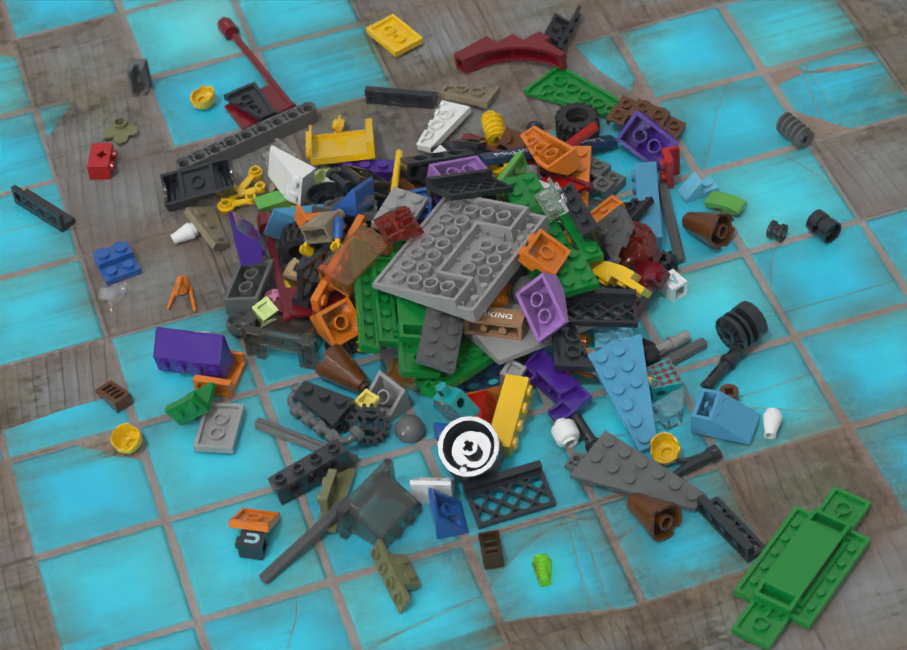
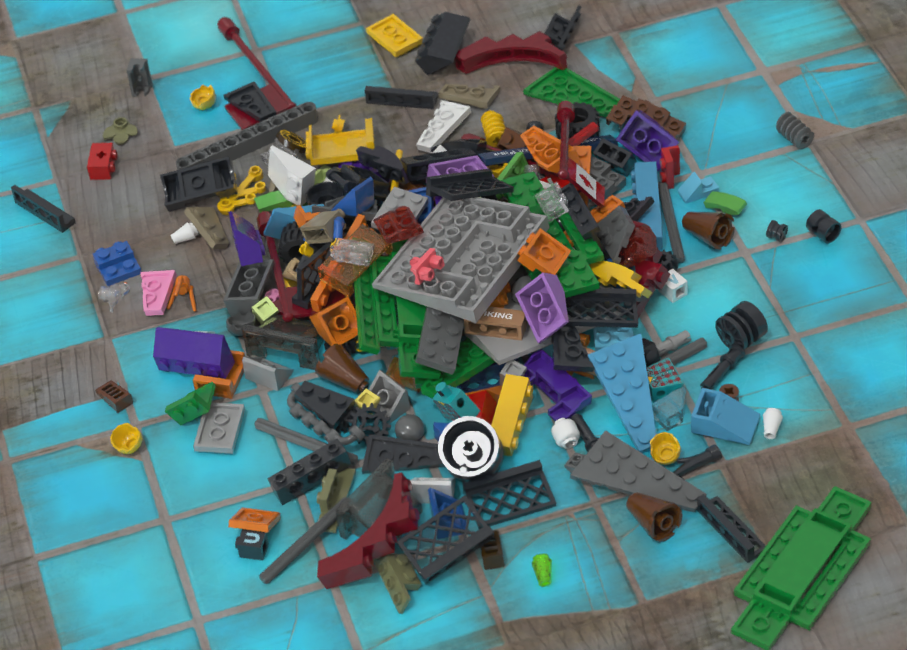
none -> bright pink wing [141,270,177,316]
none -> light grey slope [242,357,294,391]
none -> dark brown tile [276,129,306,154]
none -> dark red arch [317,472,420,589]
none -> clear bracket [330,238,375,266]
none -> black slope [356,146,408,184]
none -> black wing [362,434,445,474]
none -> black fence [397,495,494,585]
none -> coral hips [410,248,445,285]
none -> black slope [415,12,471,75]
none -> flag [557,101,605,208]
none -> black brick [593,138,637,177]

